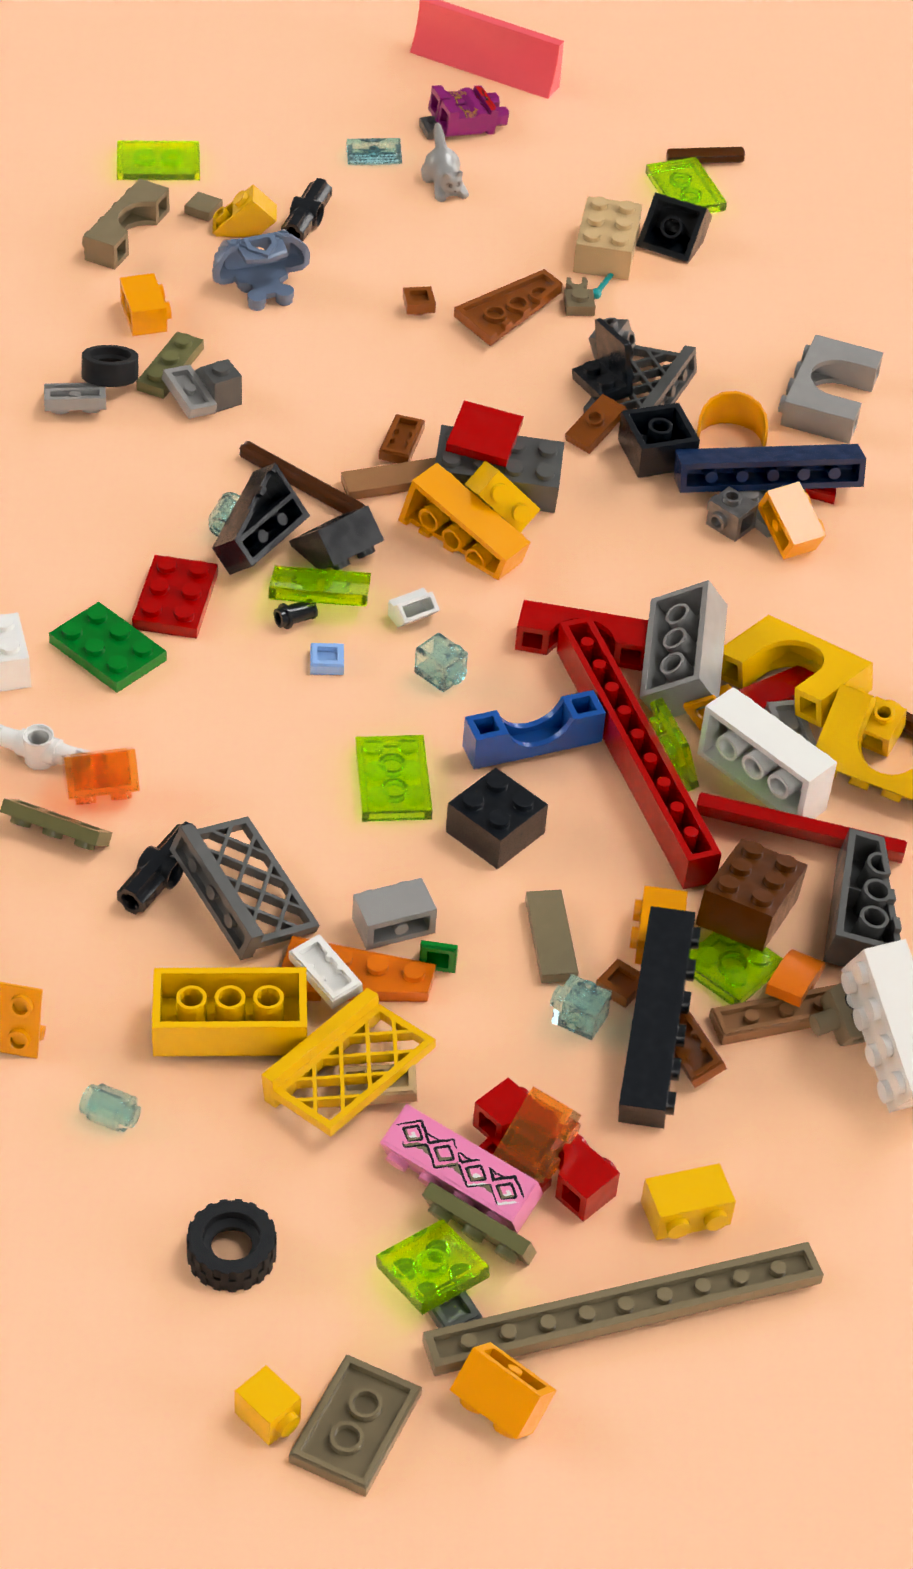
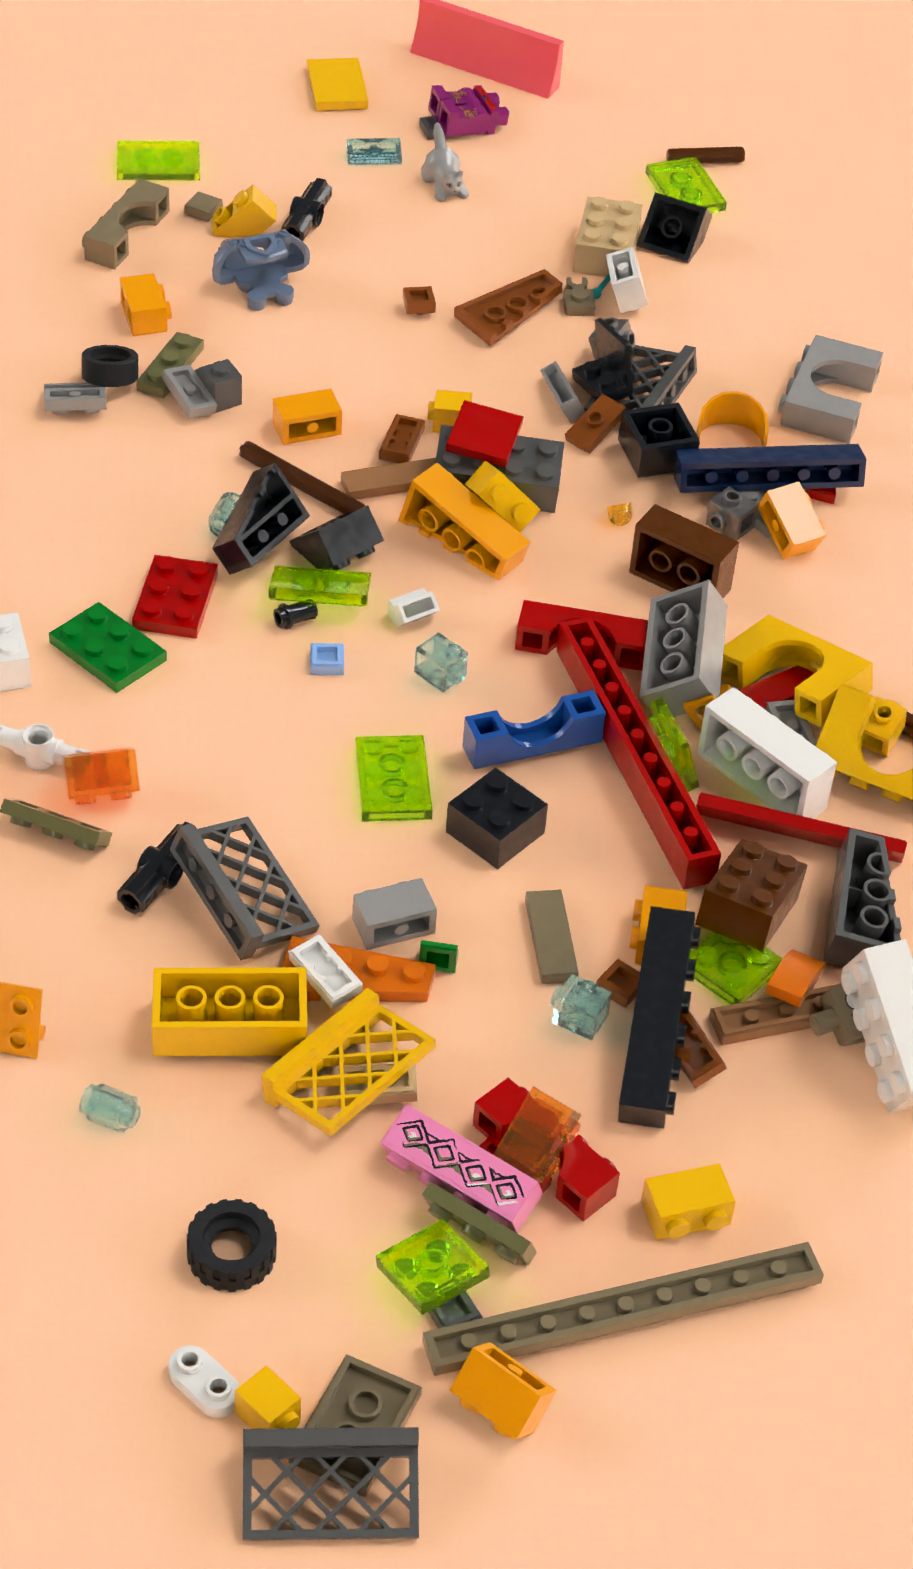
none -> white plate [169,1345,239,1418]
none -> dark grey fence [242,1427,419,1541]
none -> light orange brick [273,388,342,445]
none -> yellow tile [307,58,369,111]
none -> yellow brick [427,389,473,433]
none -> light grey piece [540,361,585,424]
none -> white brick [606,247,648,313]
none -> clear yellow hinge [607,502,633,526]
none -> reddish brown brick [629,504,739,599]

